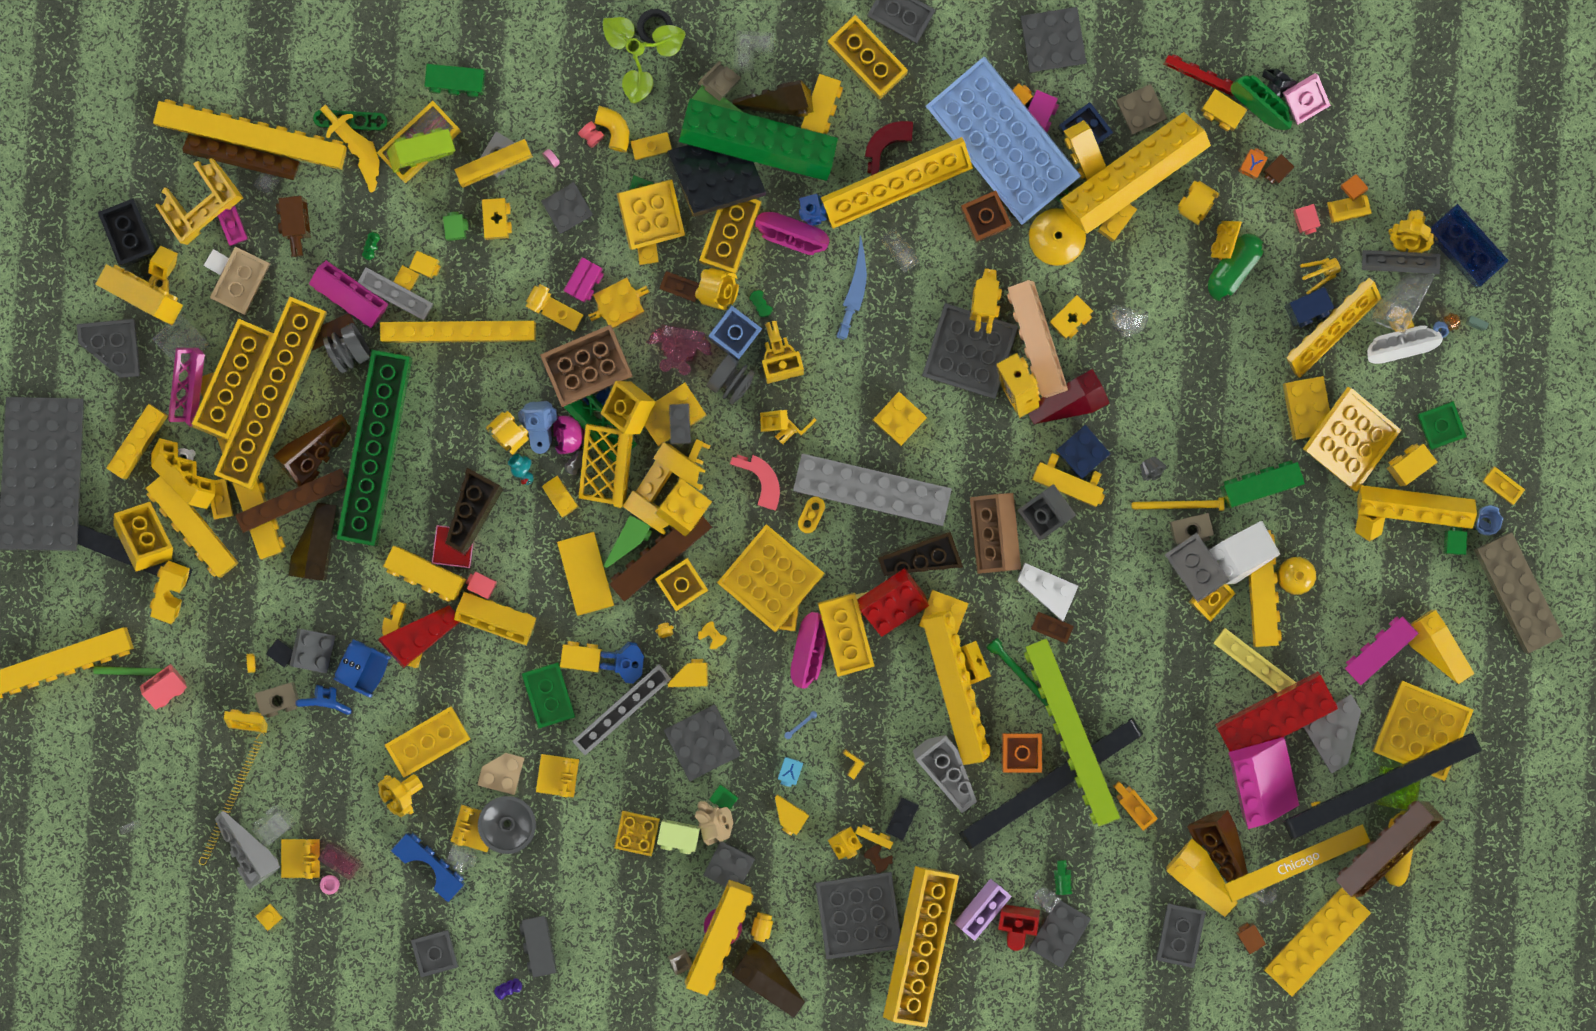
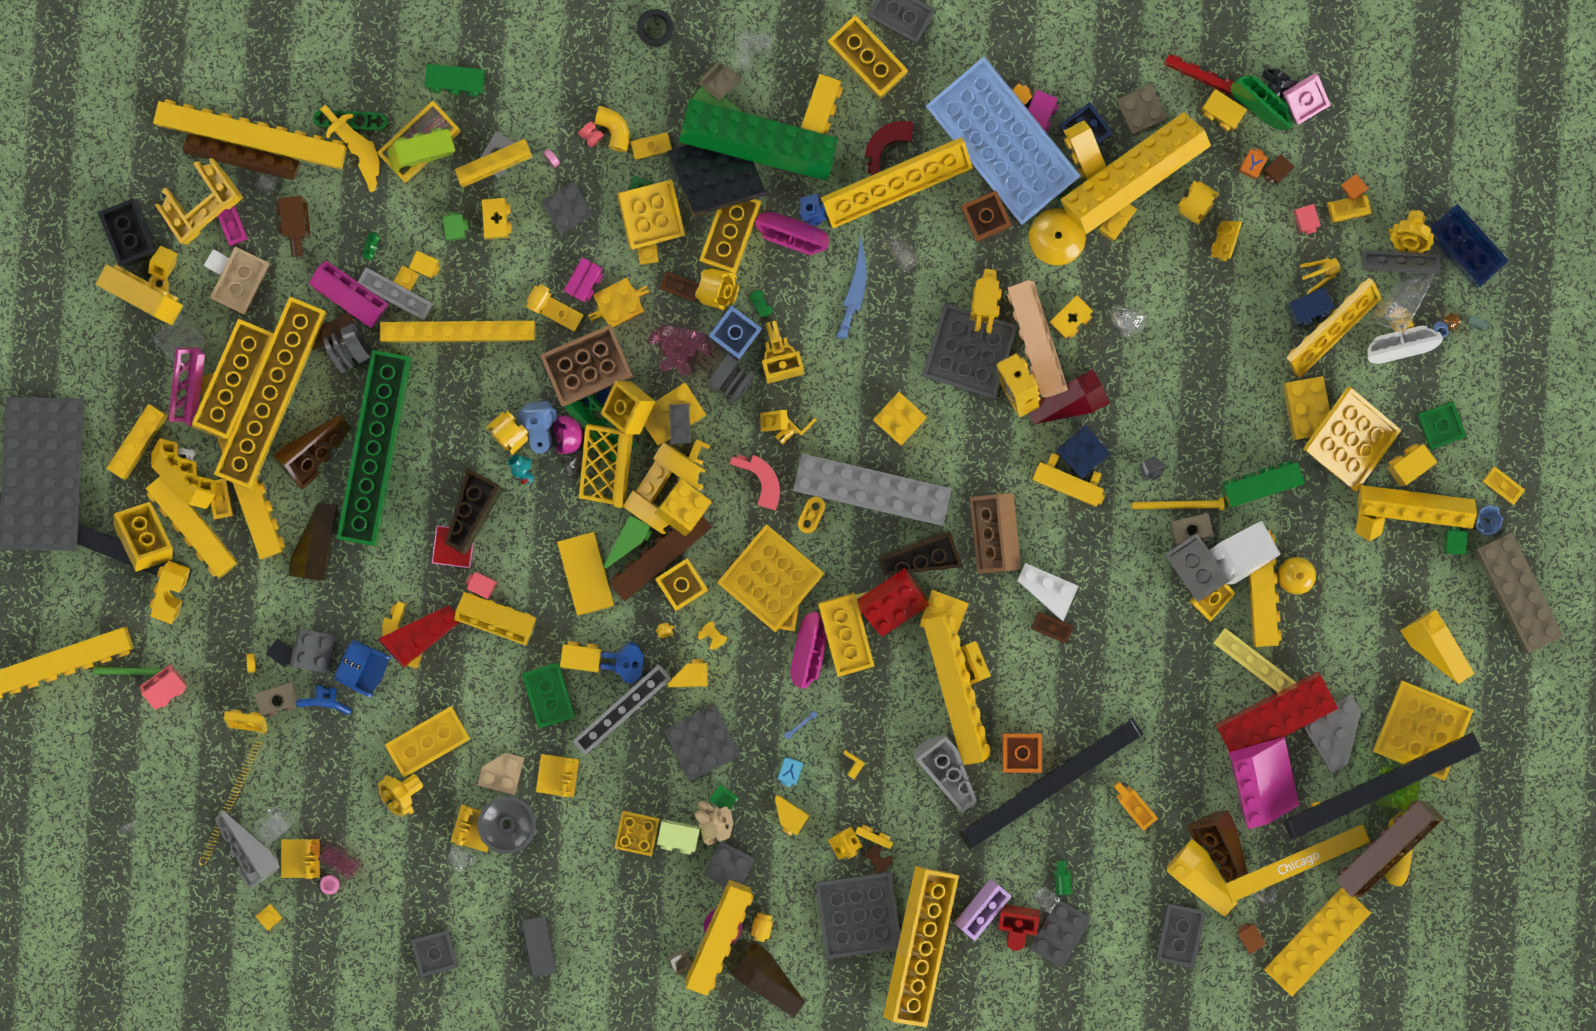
dark grey plate [77,319,140,378] -> none
reddish brown plate [235,468,347,533] -> none
yellow brick [383,546,466,602] -> none
blue arch [391,833,465,902] -> none
dark purple piece [494,978,522,1000] -> none
yellow slope [542,475,579,518] -> none
lime plant [603,17,686,104] -> none
dark brown wedge [732,80,814,117] -> none
black brick [885,796,919,840] -> none
green piece [986,637,1048,706] -> none
dark grey brick [1018,484,1076,541] -> none
dark grey plate [1020,7,1086,73] -> none
lime brick [1023,638,1120,827] -> none
green brick [1208,233,1264,301] -> none
dark pink brick [1345,616,1419,686] -> none

